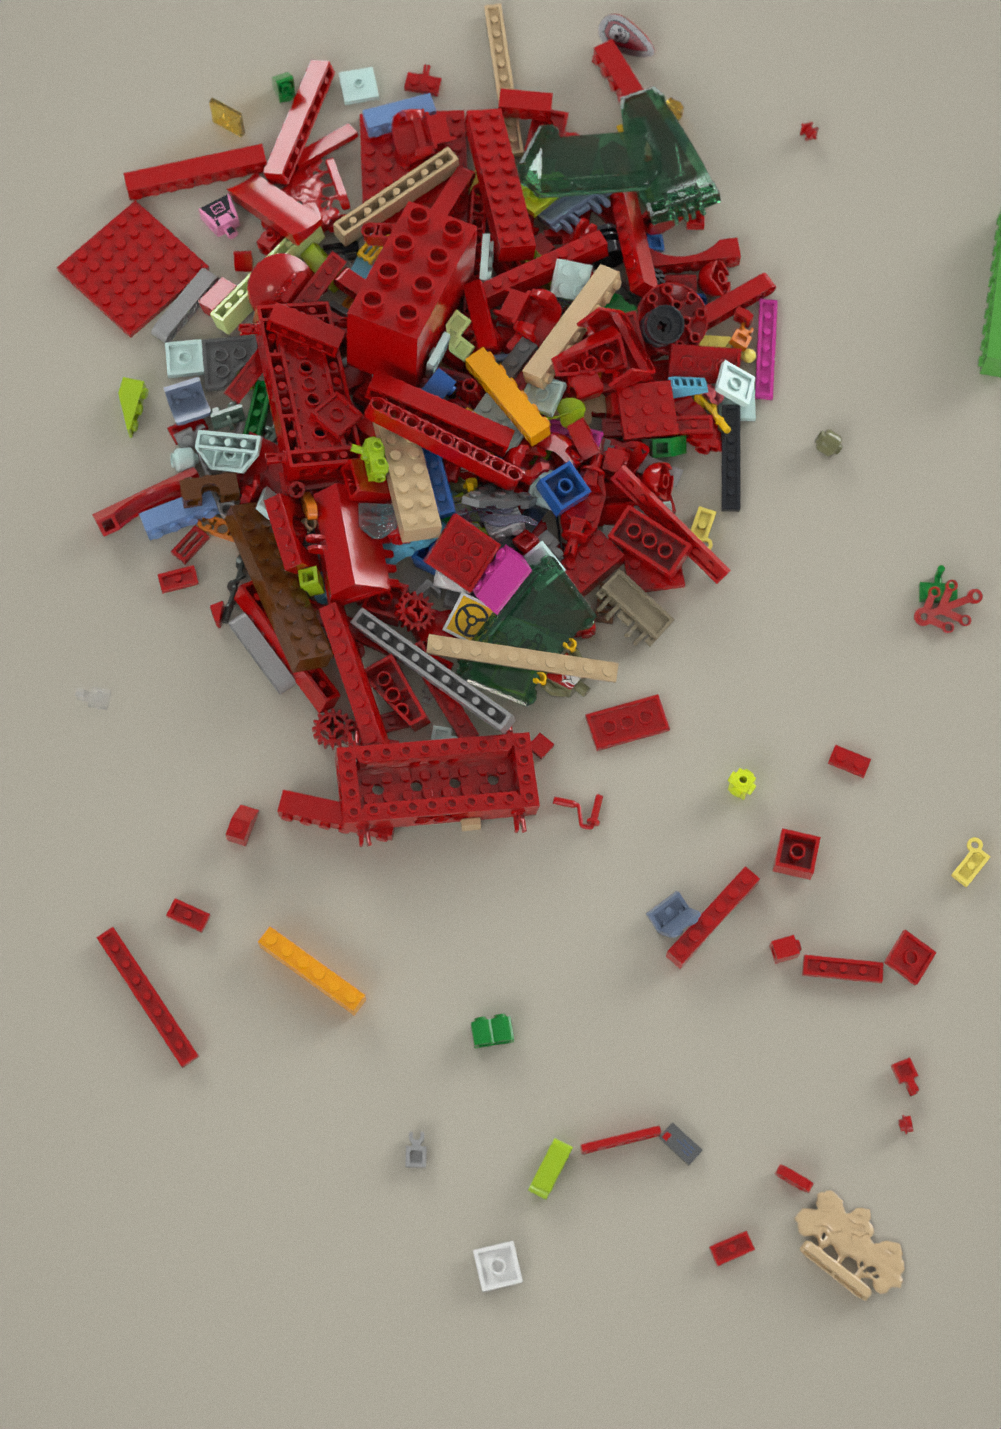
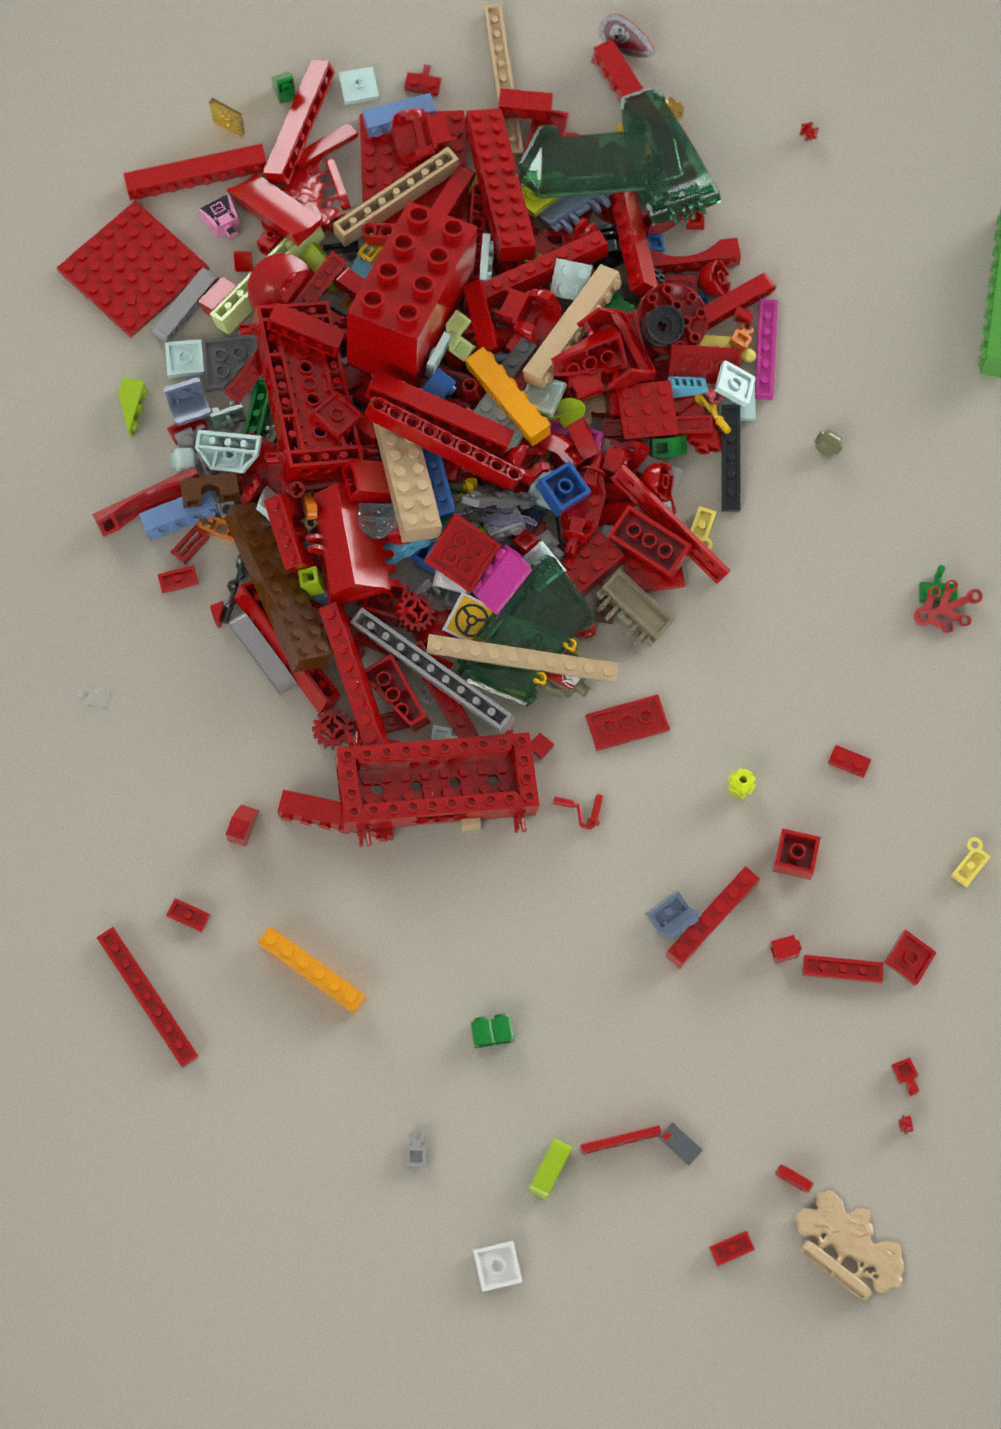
lime brick [350,437,389,483] -> none

